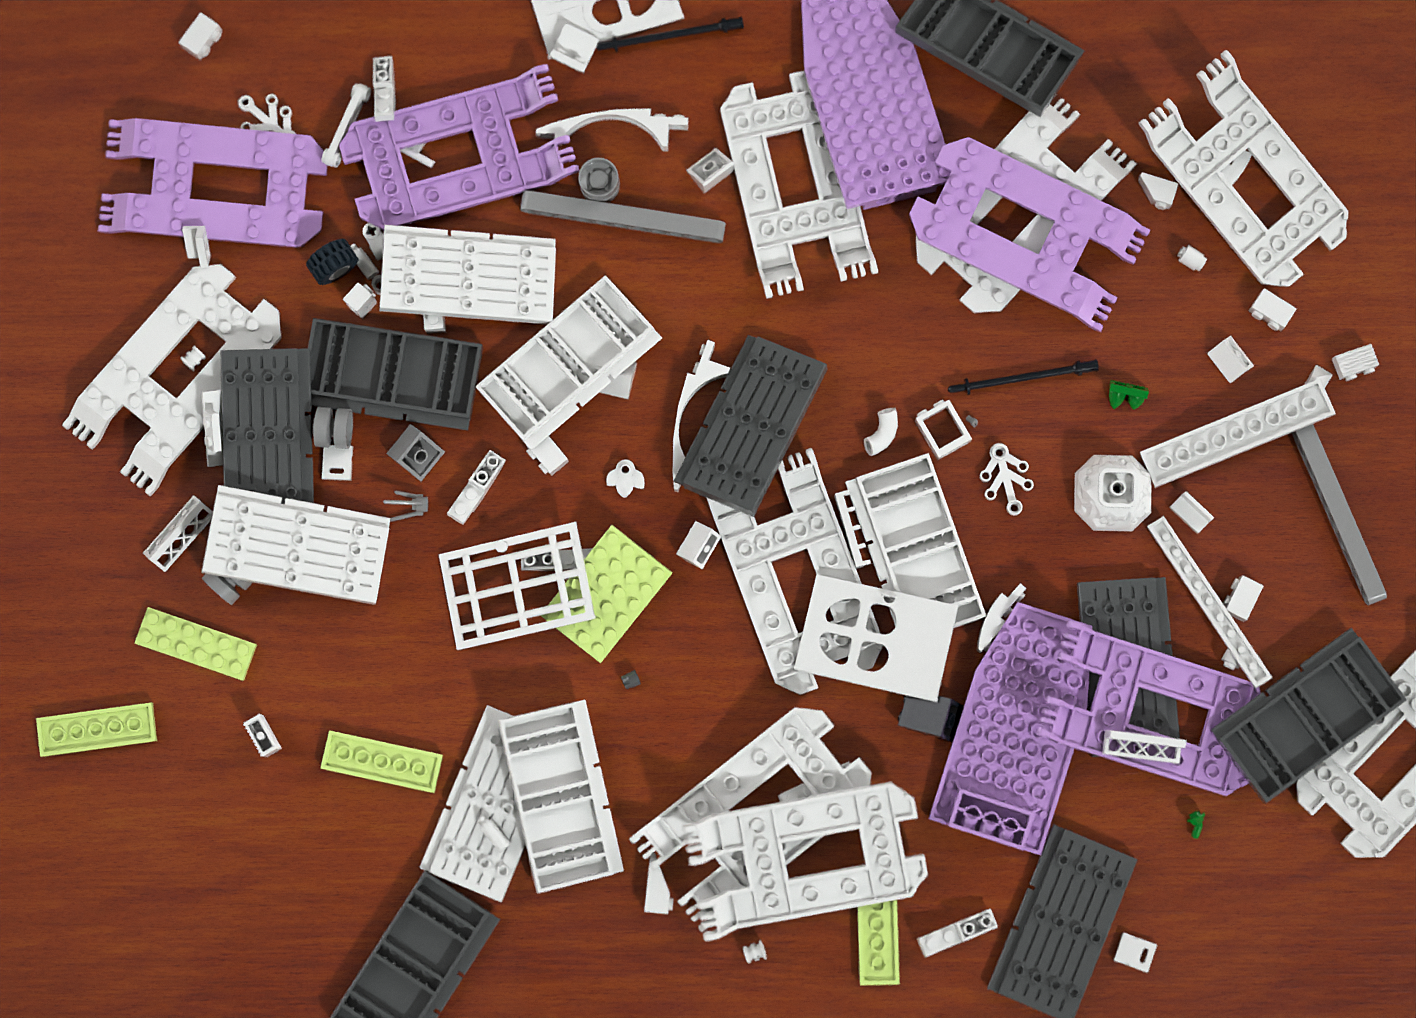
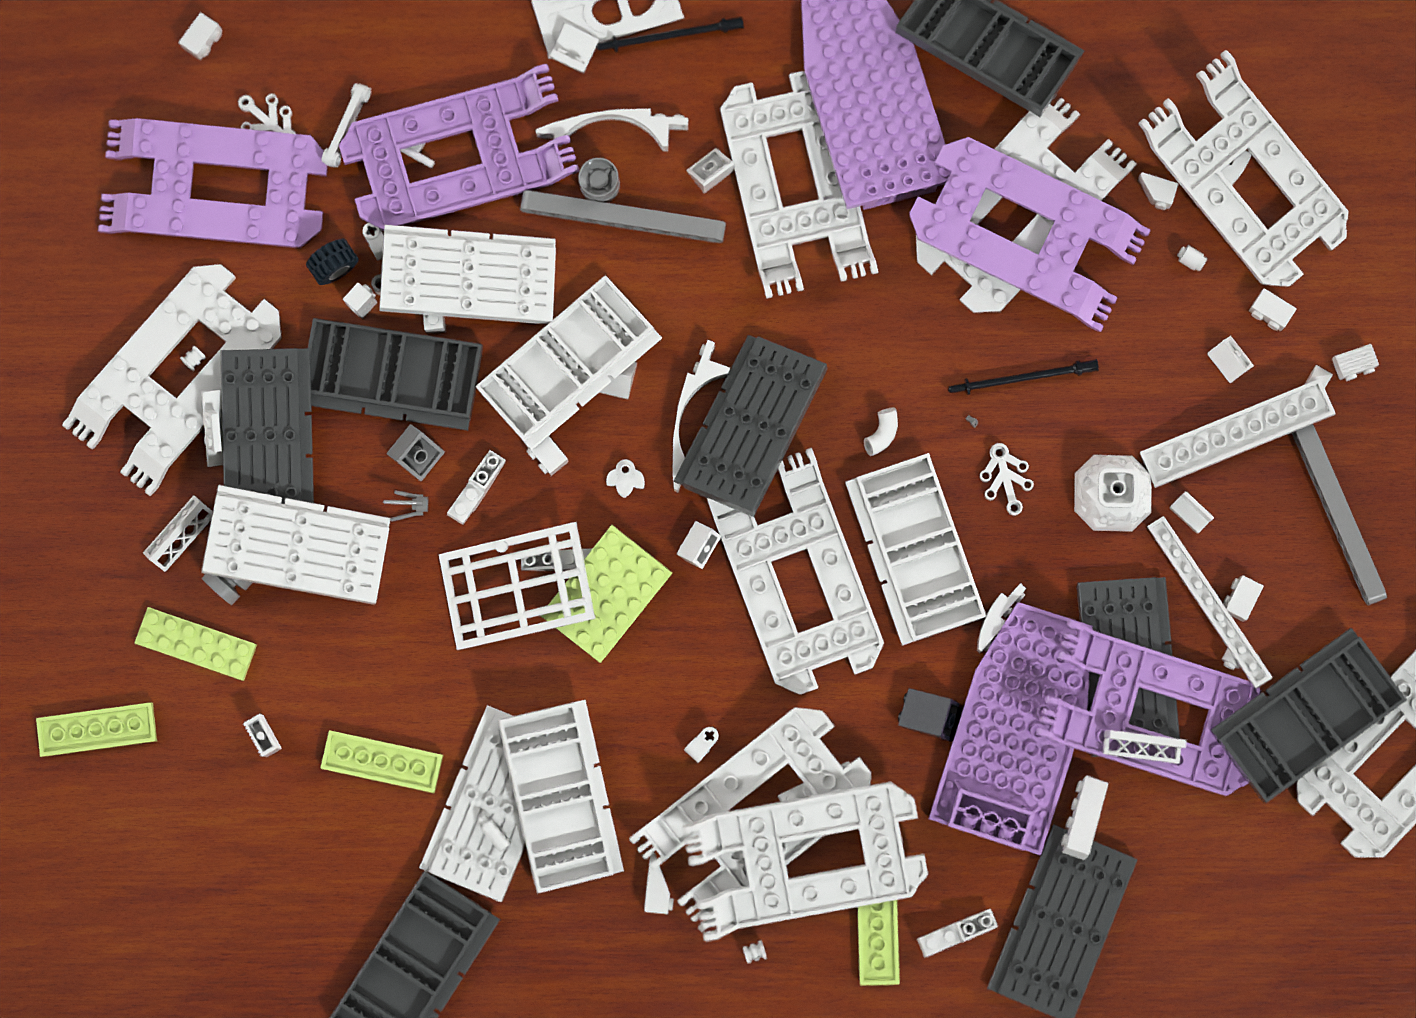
white panel [182,226,211,268] -> none
light grey wheel [313,407,353,449] -> none
white piece [322,445,353,481] -> none
white cylinder [350,244,379,280] -> none
white slope [373,56,396,122] -> none
dark grey hose [621,670,641,689] -> none
white door [794,574,958,702] -> none
white hinge [834,490,871,569] -> none
white window [915,400,972,461] -> none
green tile [1109,380,1149,410] -> none
white piece [1113,932,1157,973] -> none
green plate [1187,810,1205,839] -> none
none -> white piece [684,727,719,763]
none -> white brick [1061,776,1108,860]

